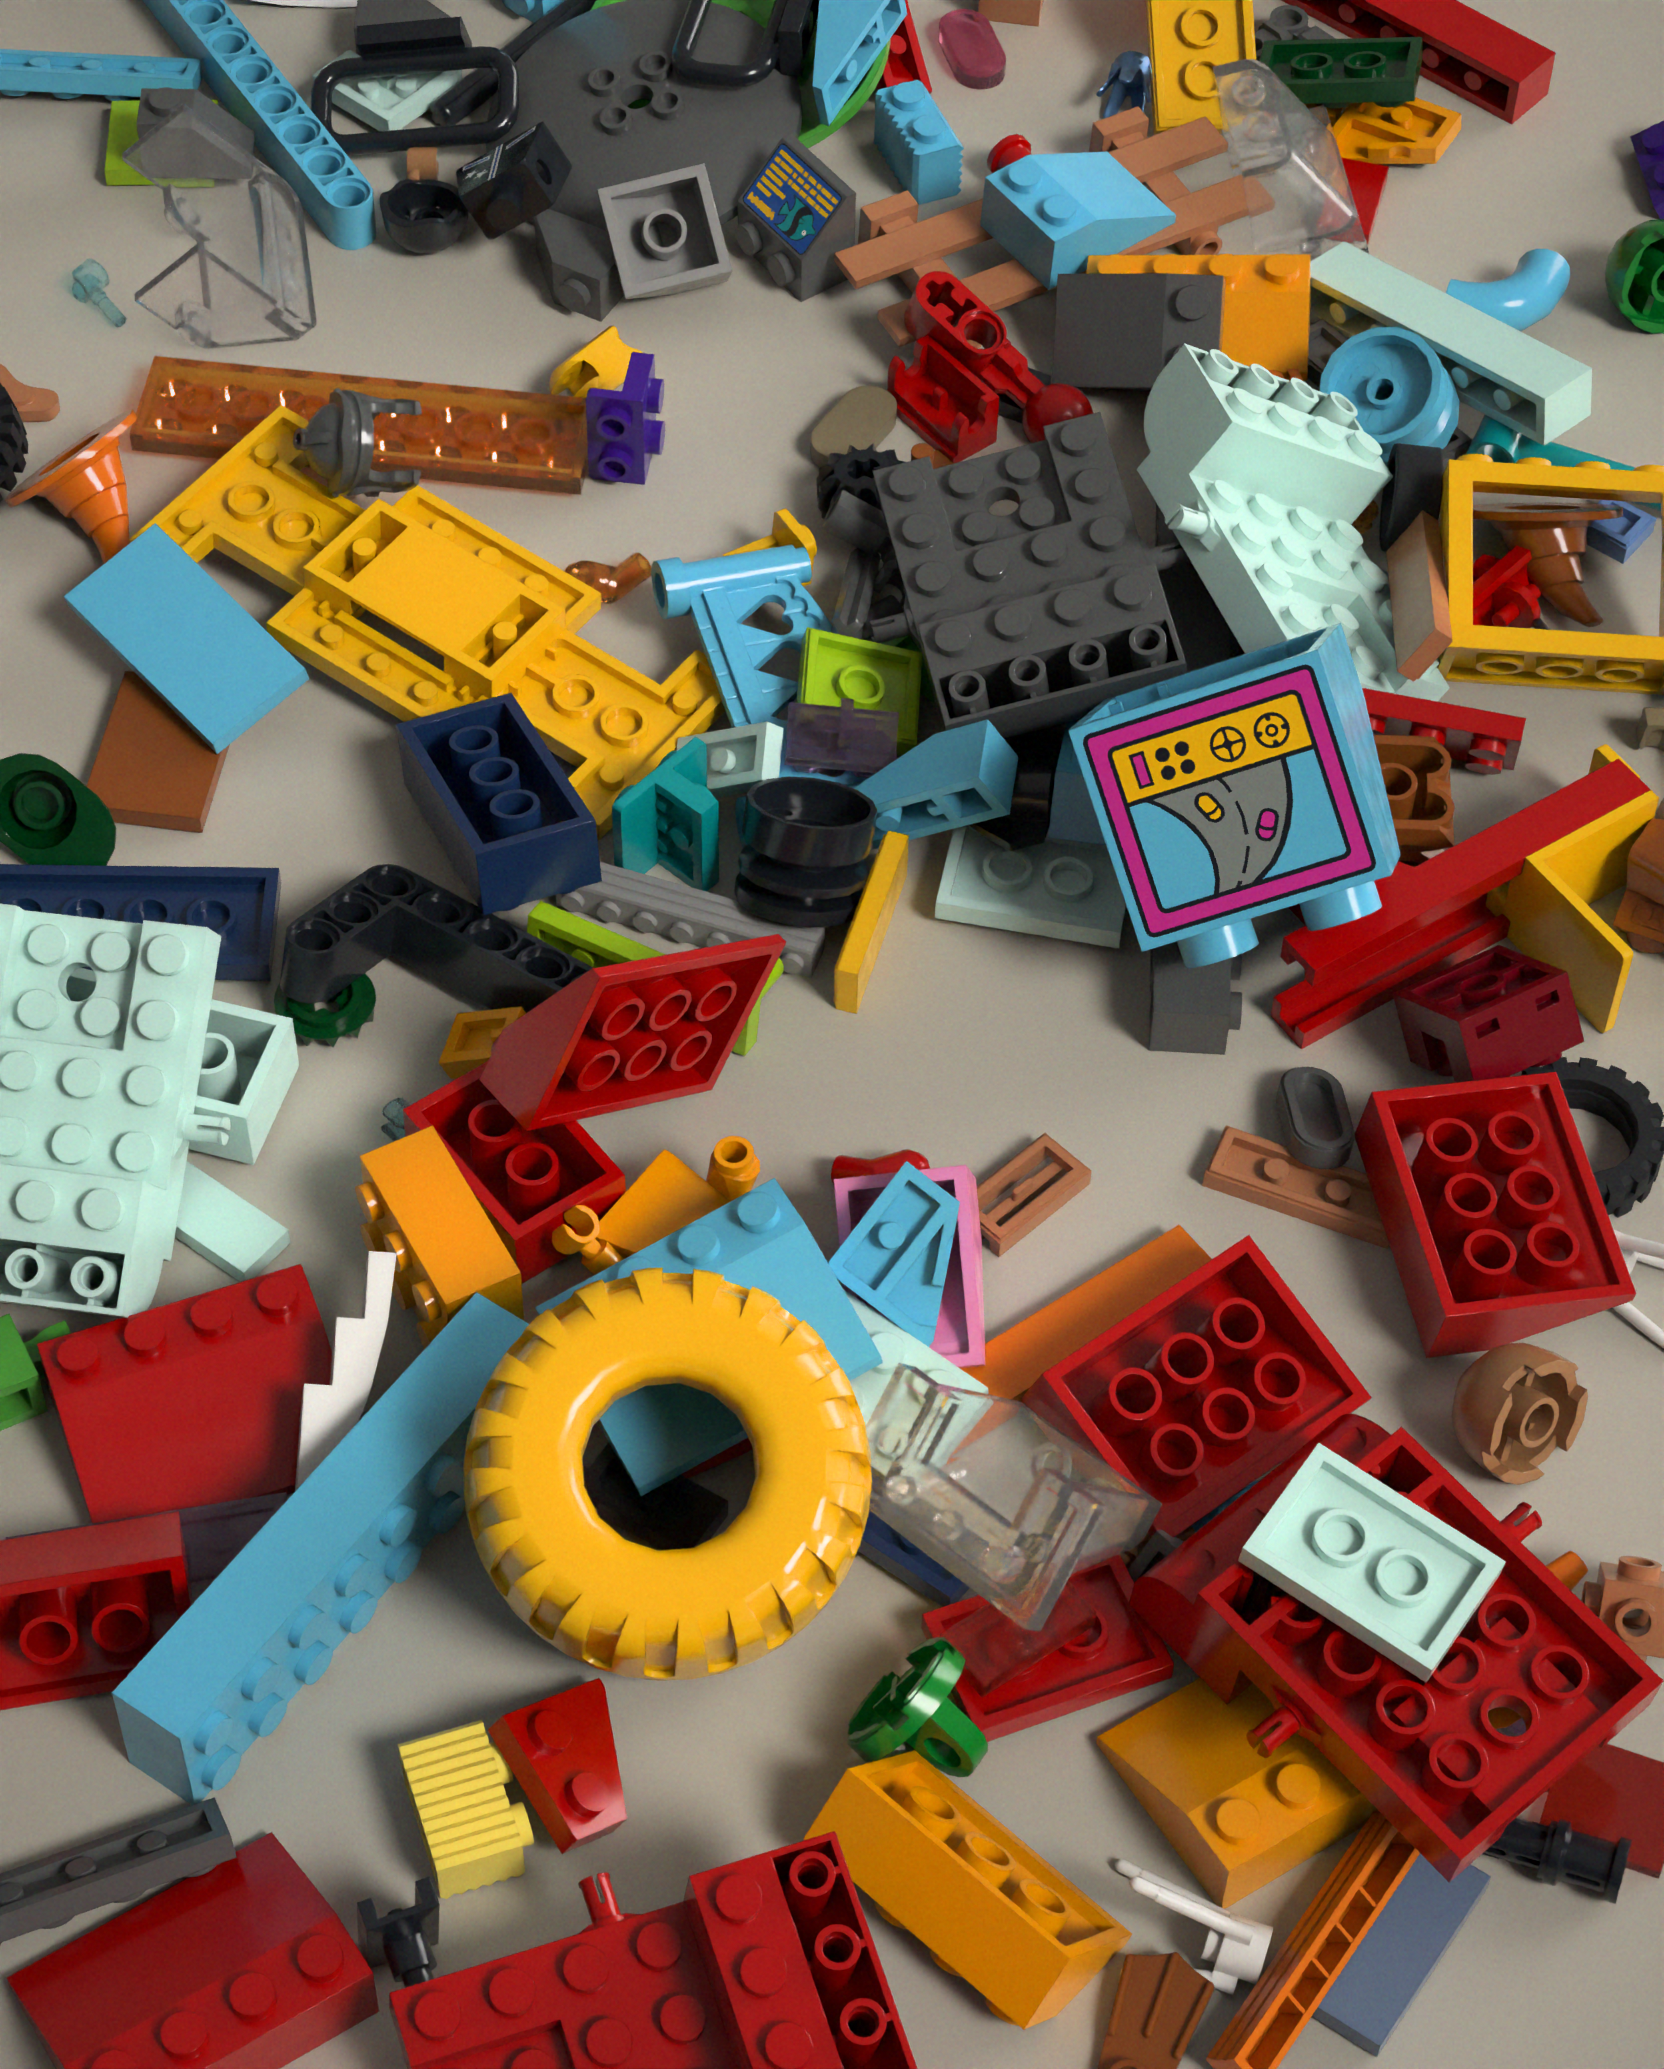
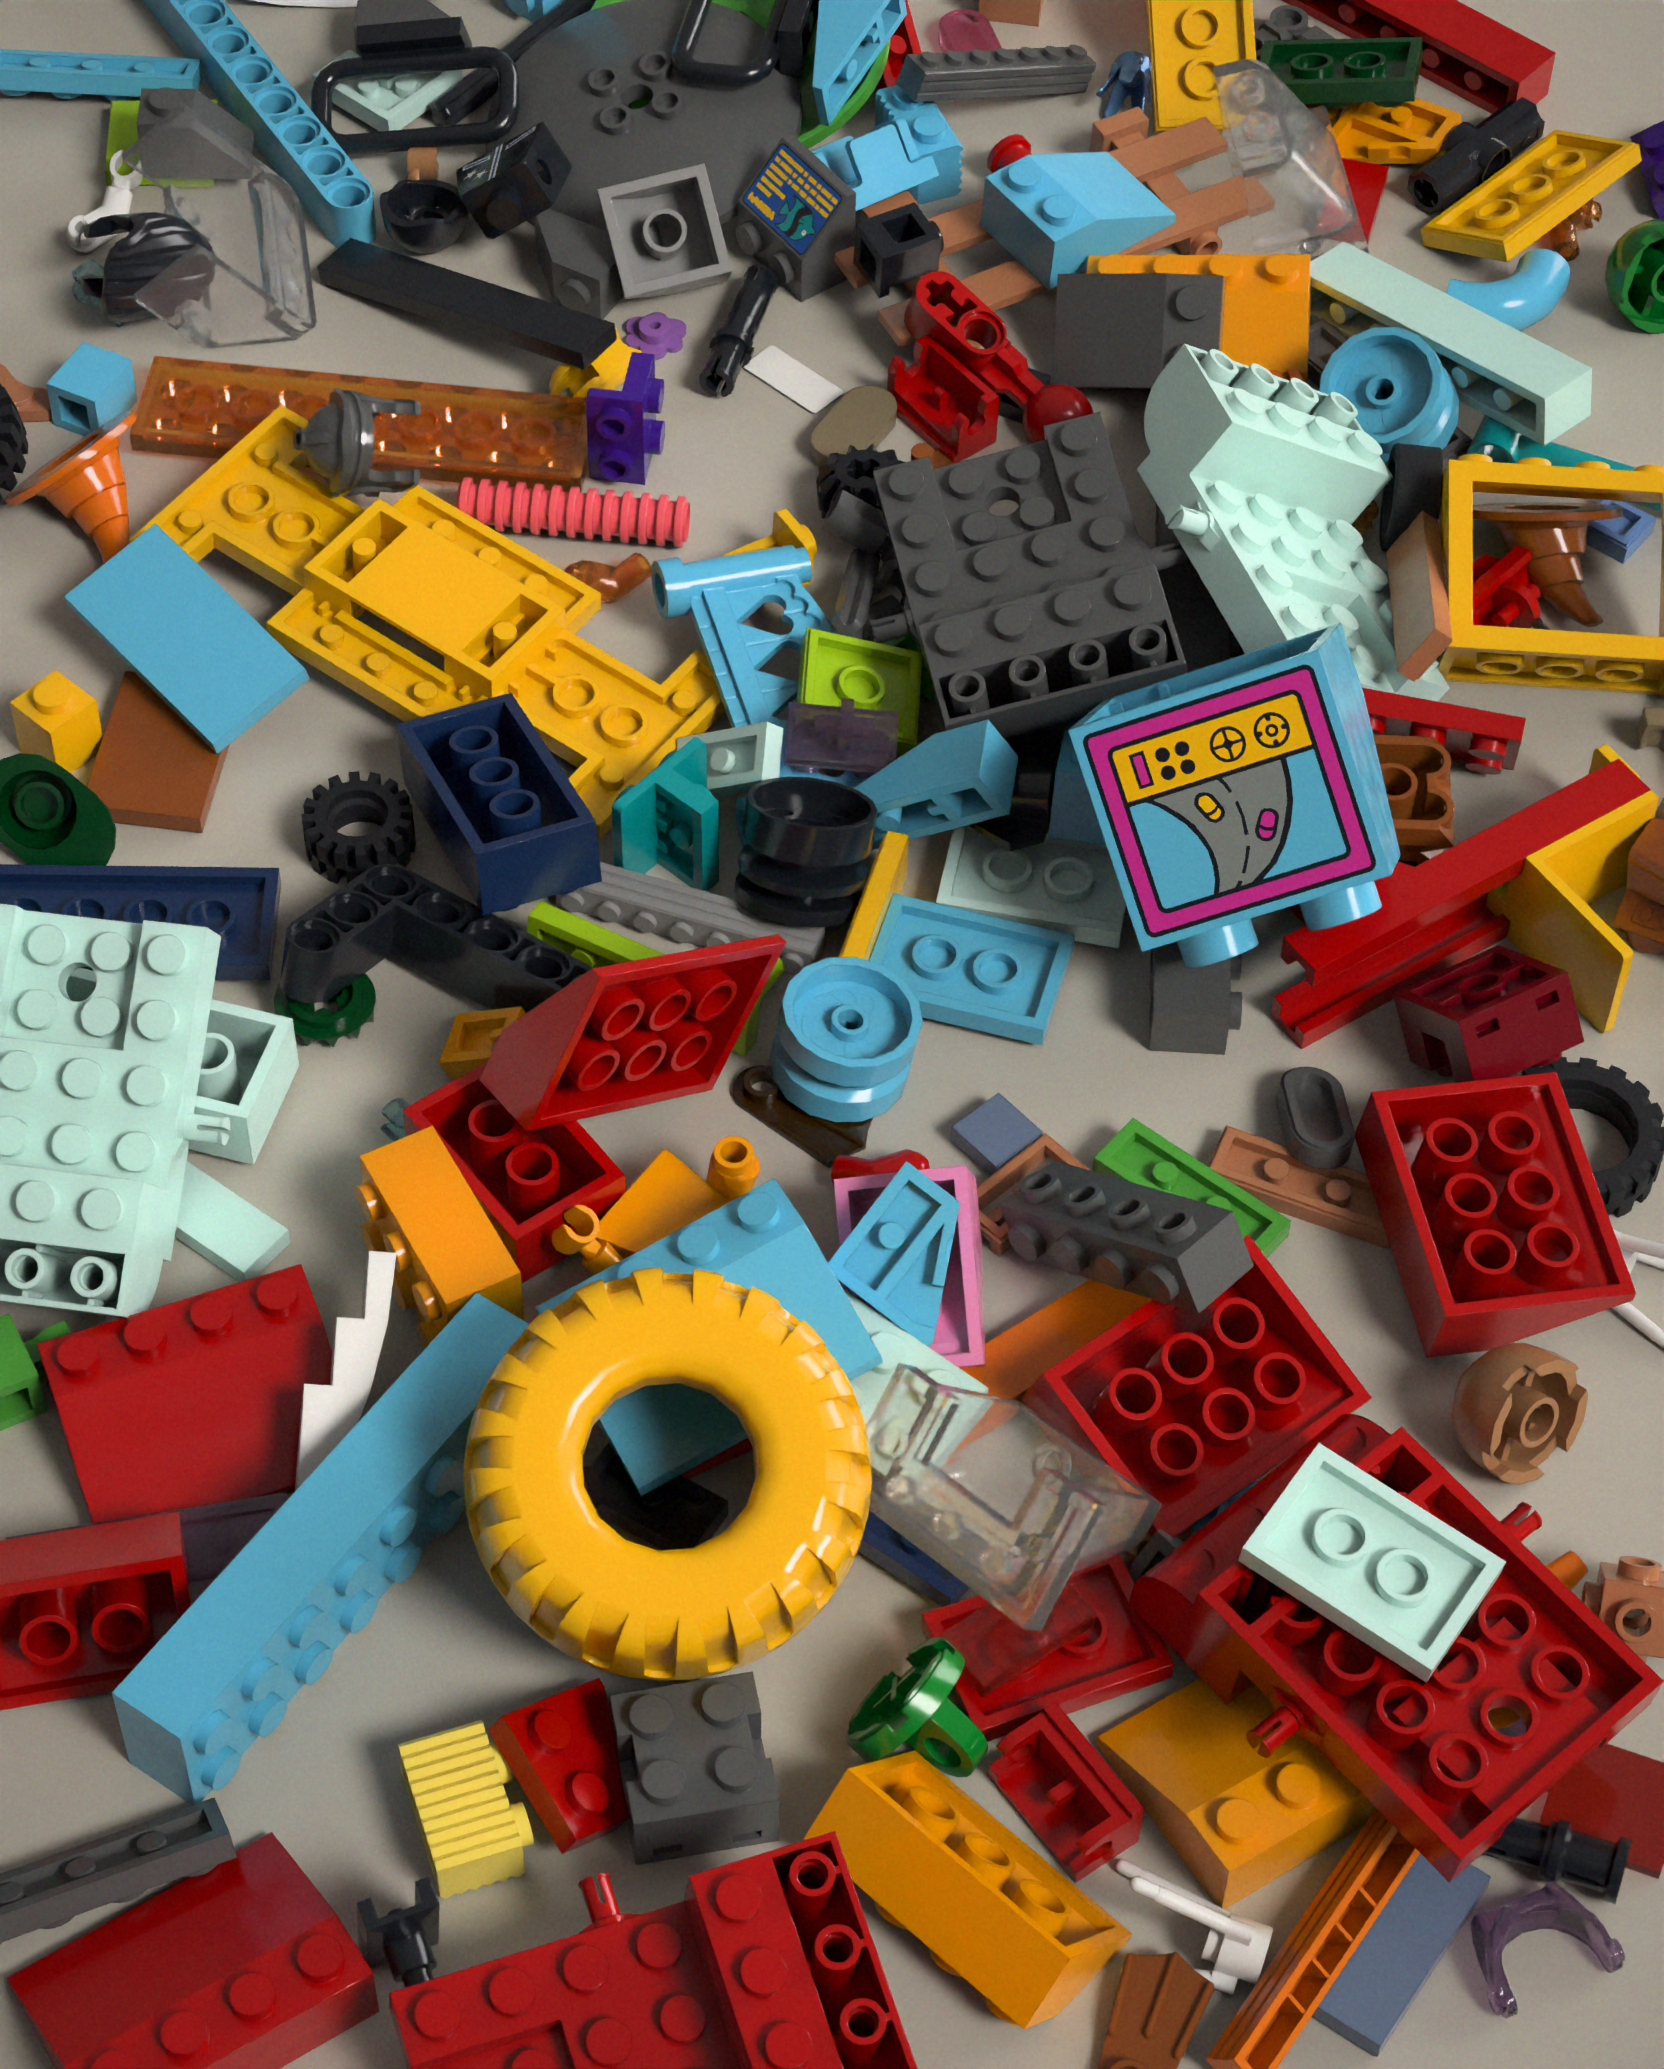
none -> yellow brick [10,670,103,774]
none -> medium azure brick [46,342,138,436]
none -> white arm [66,150,143,253]
none -> black hair [81,212,216,322]
none -> black tyre [301,771,416,884]
none -> black tile [317,238,617,370]
none -> coral piece [456,477,690,547]
none -> dark grey piece [610,1671,780,1865]
none -> medium lavender plant [626,312,686,360]
none -> black pin [699,264,779,397]
none -> dark brown piece [733,1065,873,1168]
none -> white sticker [744,345,843,414]
none -> medium azure wheel [769,957,923,1122]
none -> medium azure panel [811,117,939,211]
none -> black brick [853,202,944,299]
none -> medium azure plate [869,893,1075,1045]
none -> dark grey piece [896,44,1097,102]
none -> sand blue tile [951,1093,1043,1176]
none -> red hinge [987,1700,1144,1883]
none -> dark grey brick [999,1160,1254,1314]
none -> bright green plate [1092,1118,1291,1258]
none -> black piece [1407,97,1545,215]
none -> yellow tile [1420,130,1642,262]
none -> clear purple helmet [1471,1881,1625,2018]
none -> clear orange arm [1549,198,1602,262]

